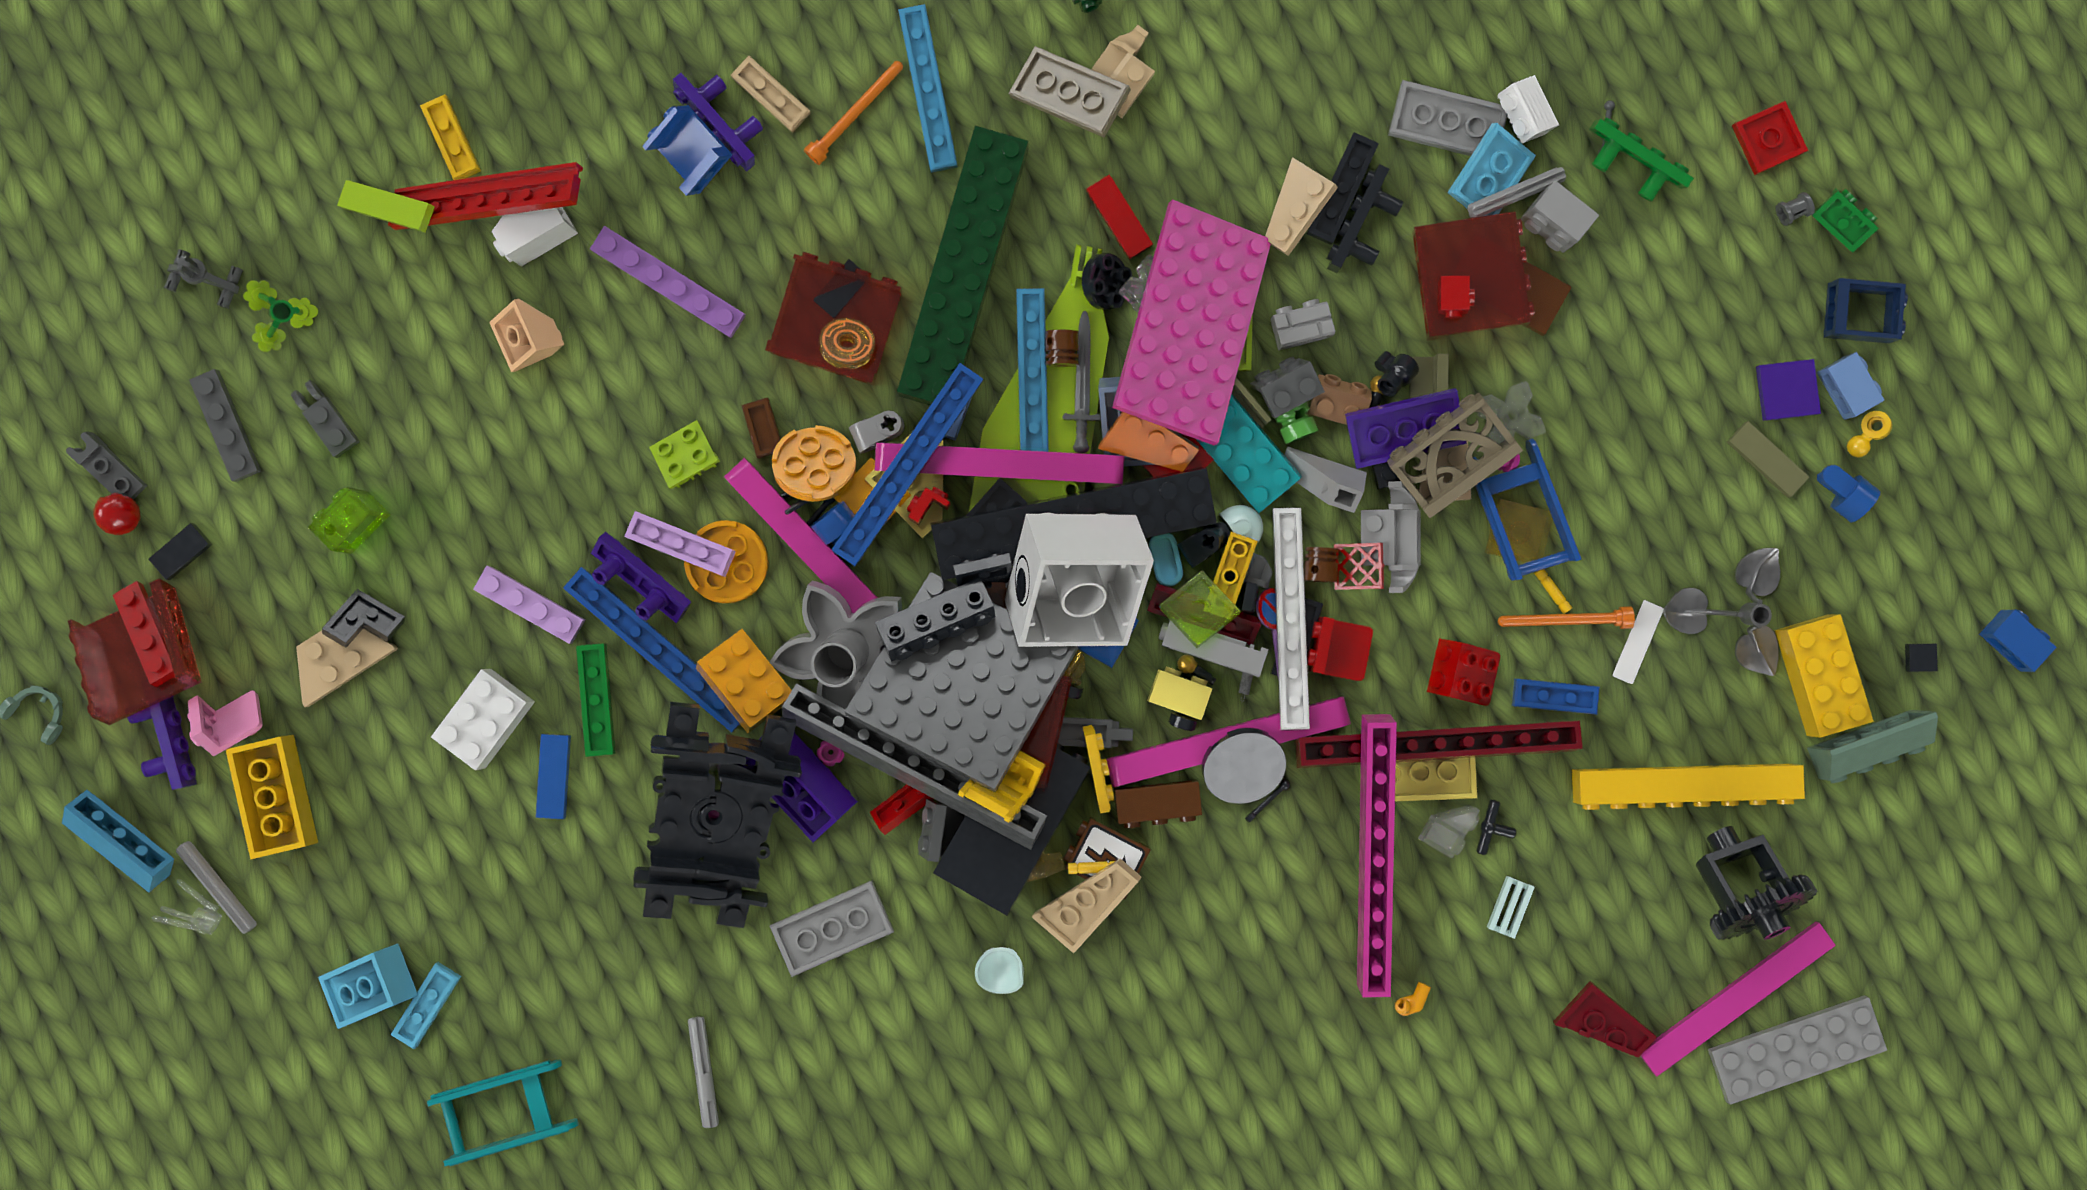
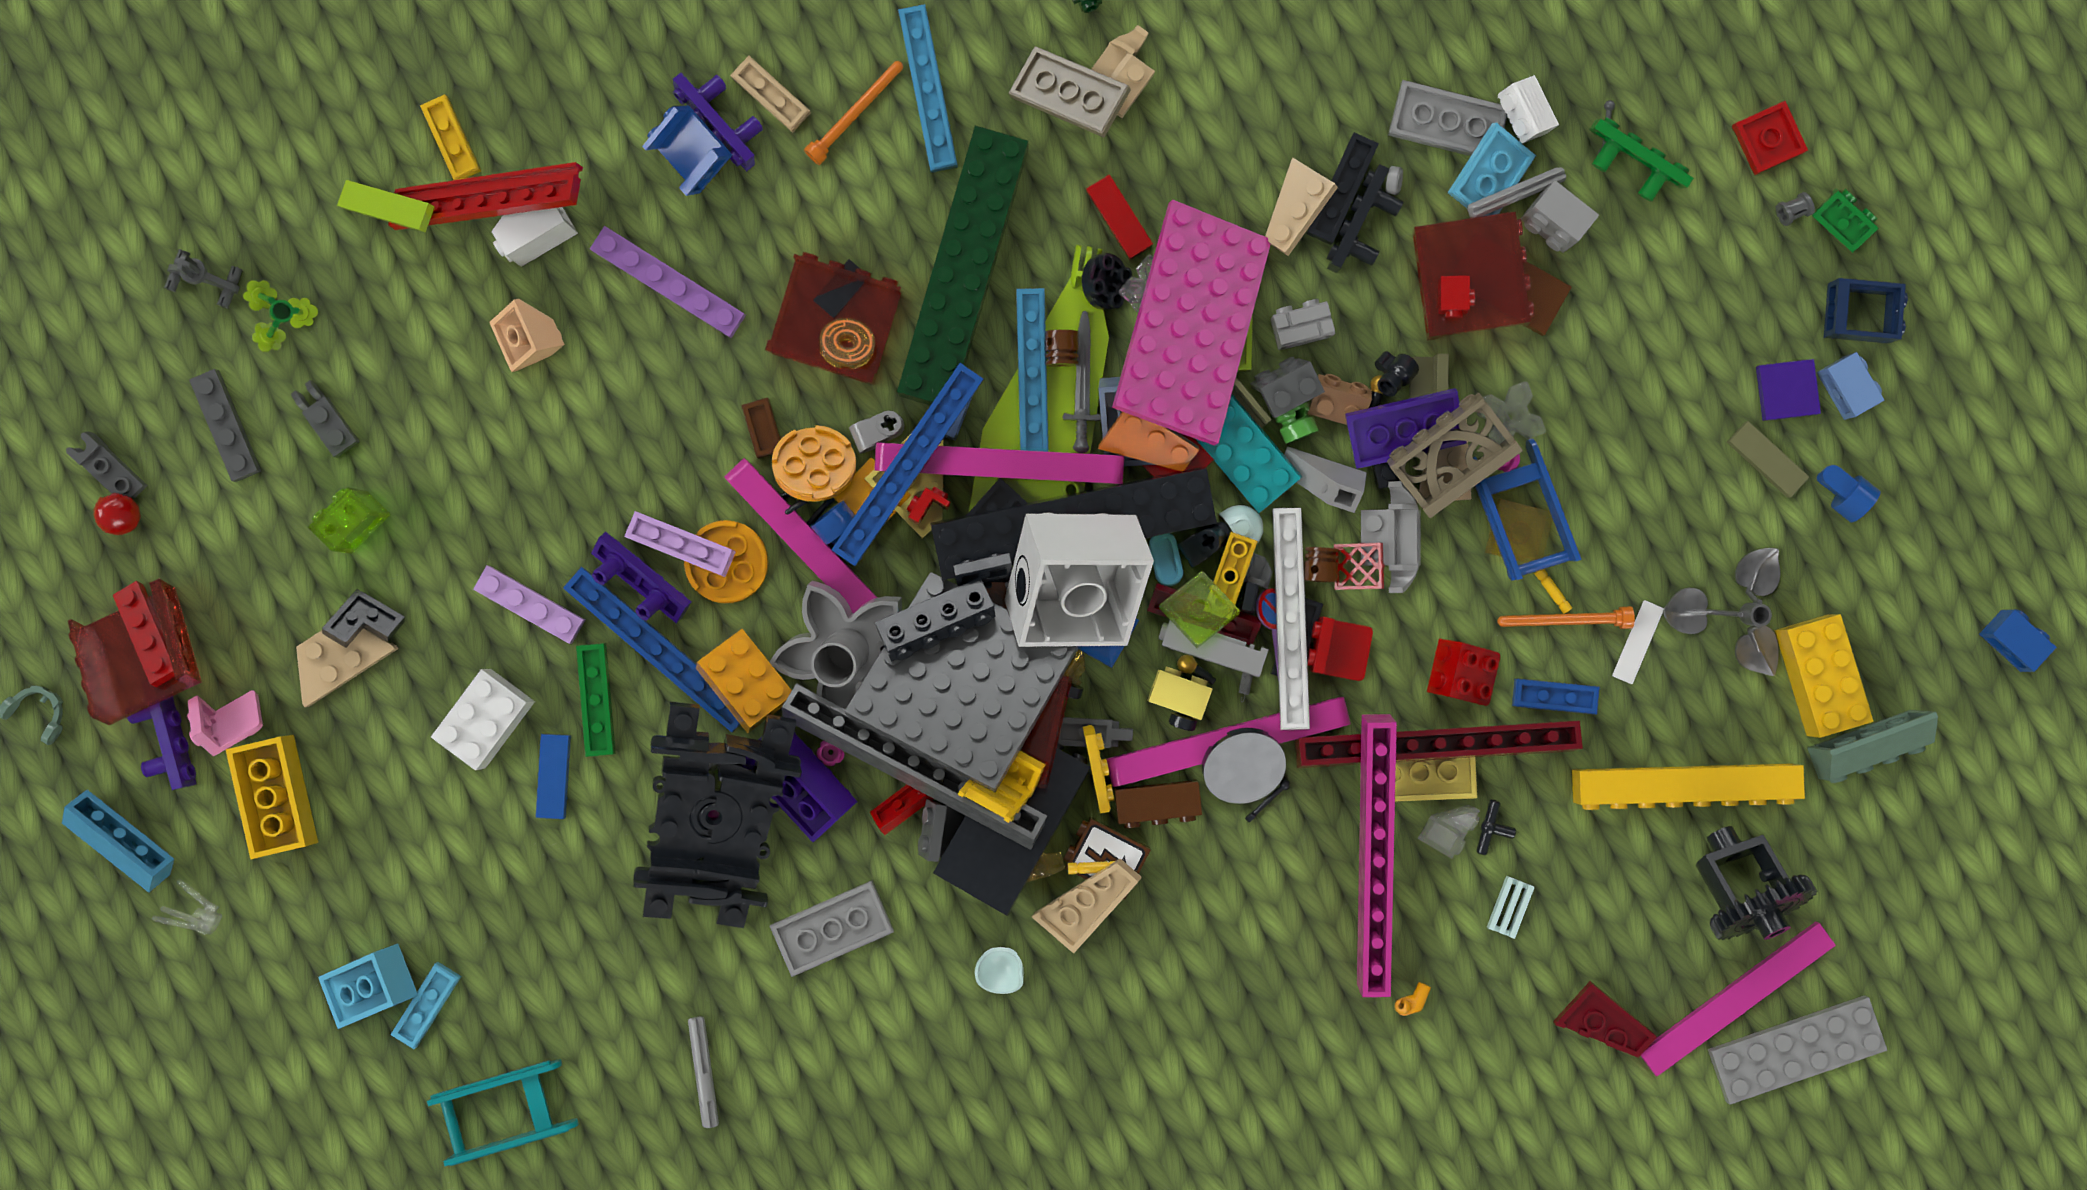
black tile [148,523,213,580] -> none
light grey axle [176,841,257,934] -> none
lime hinge [649,420,720,489] -> none
yellow plate [1847,411,1893,457] -> none
black tile [1905,644,1938,672] -> none
none -> light grey tile [1386,166,1403,195]

